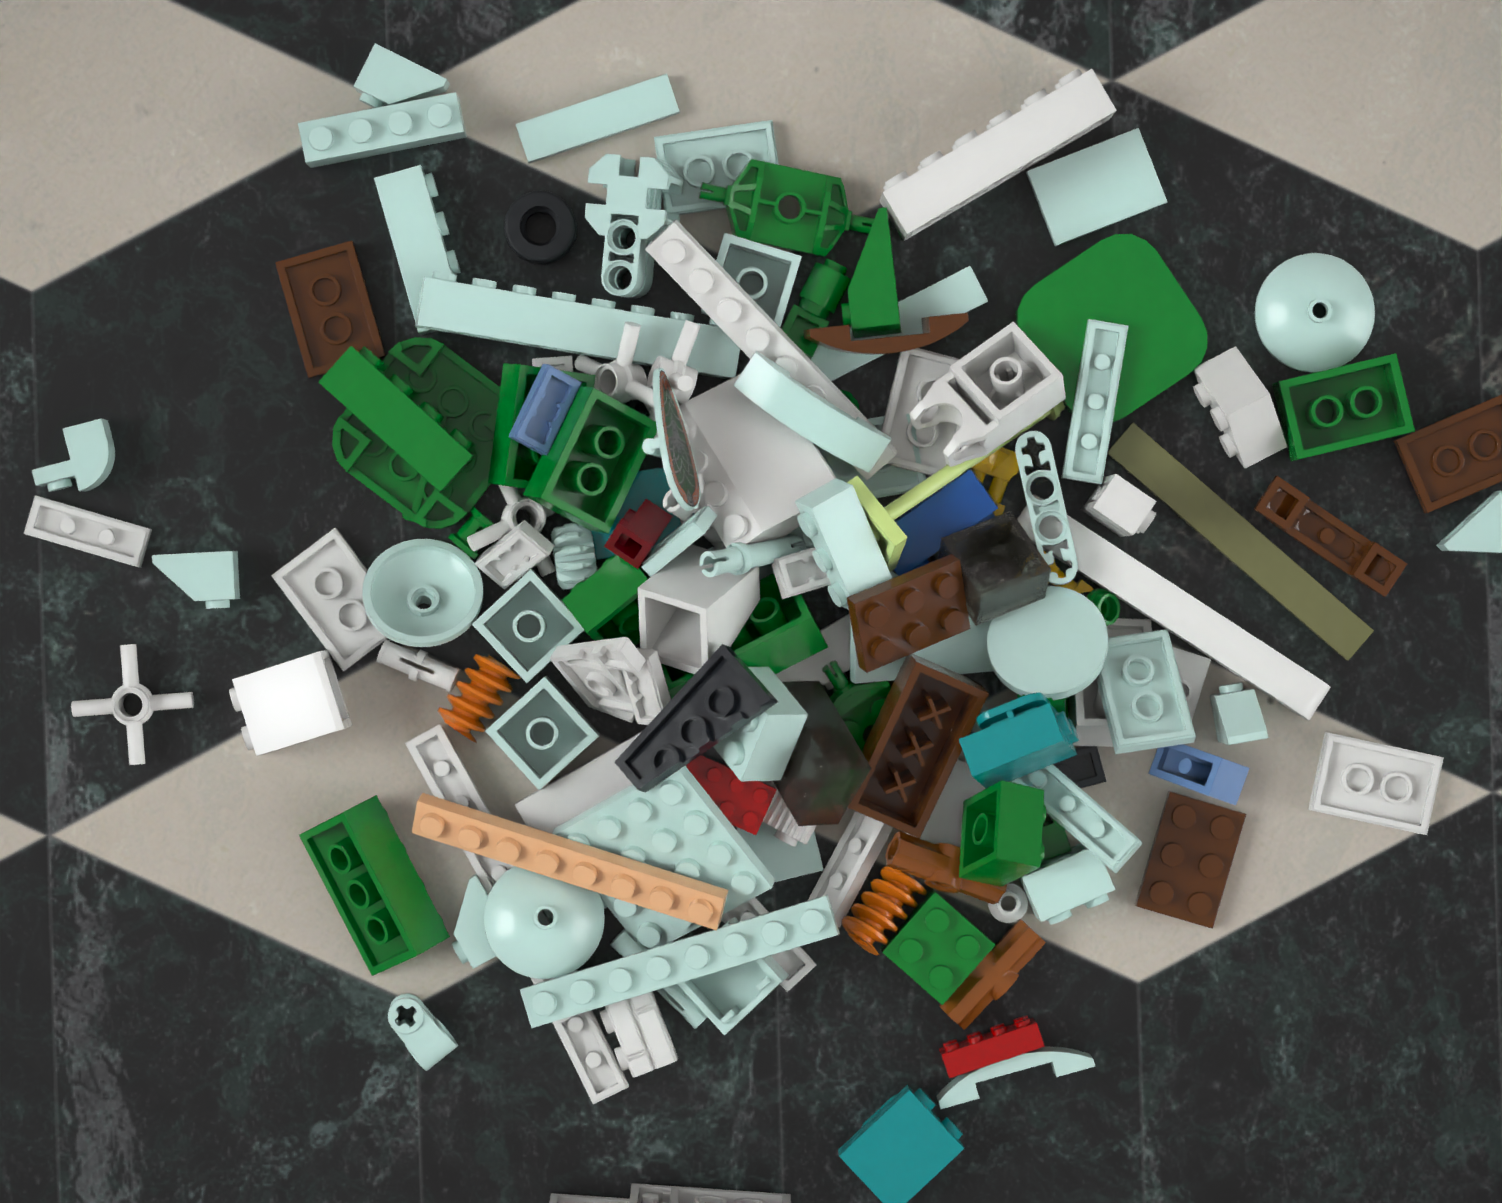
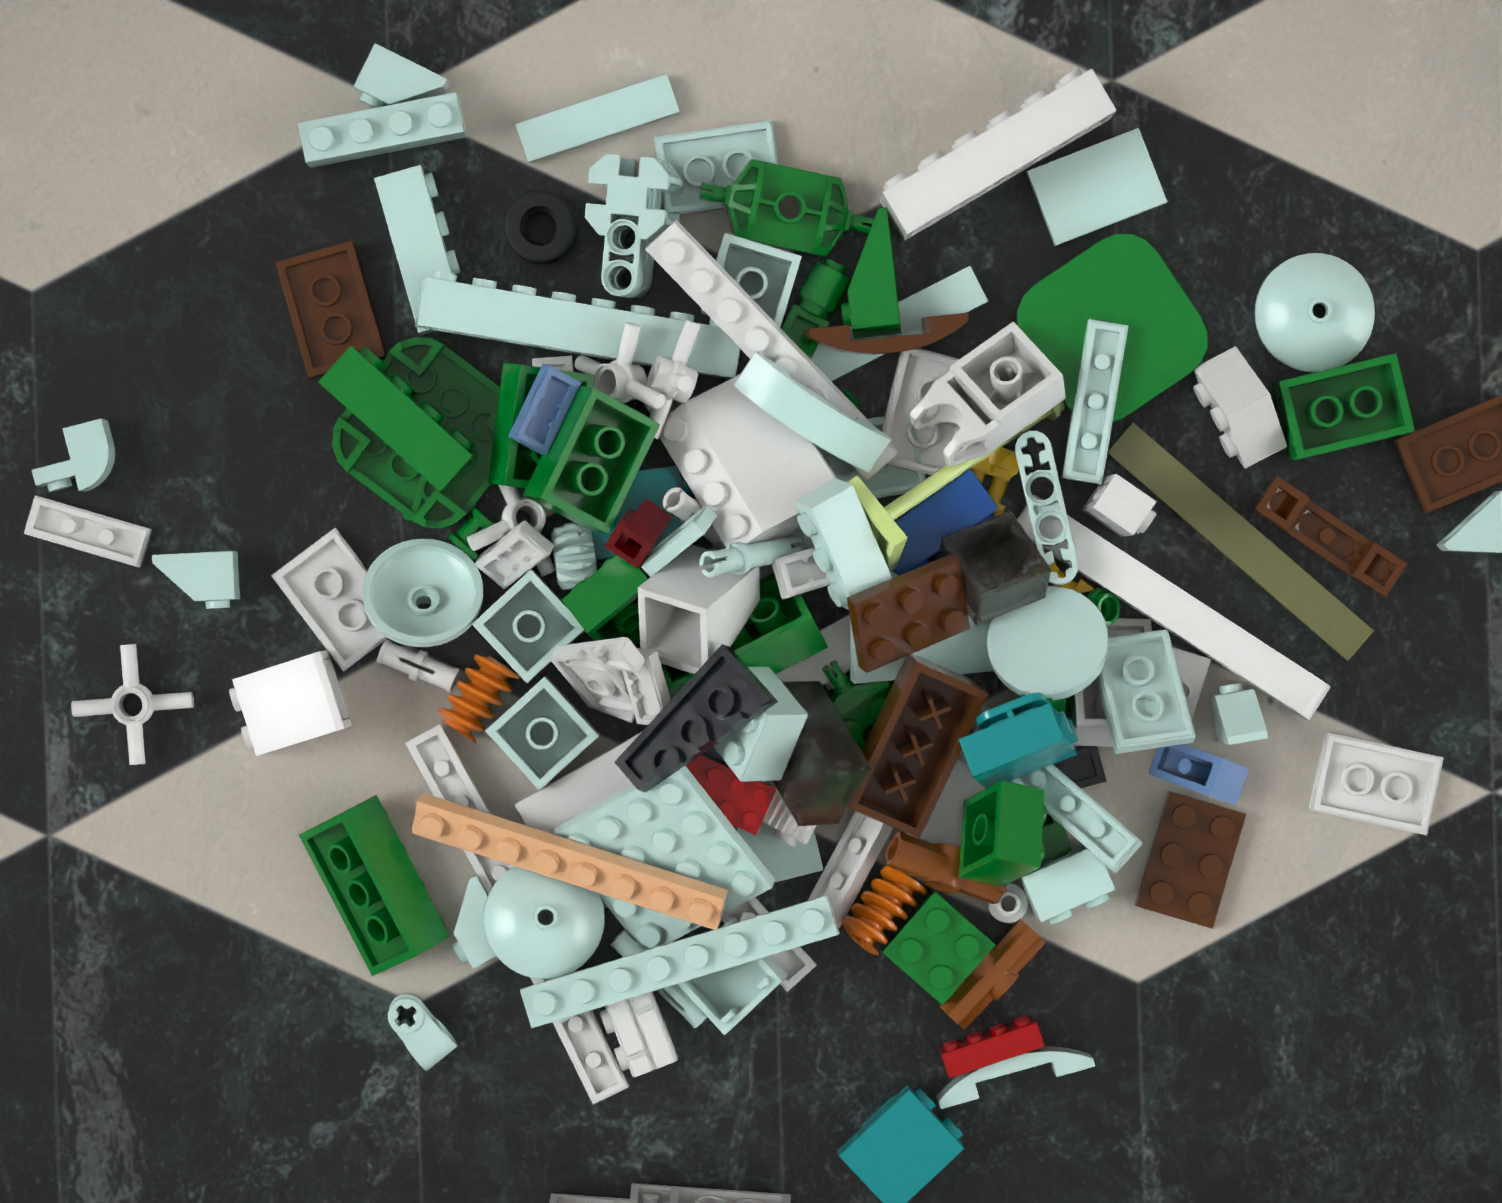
shield [642,368,700,511] -> none

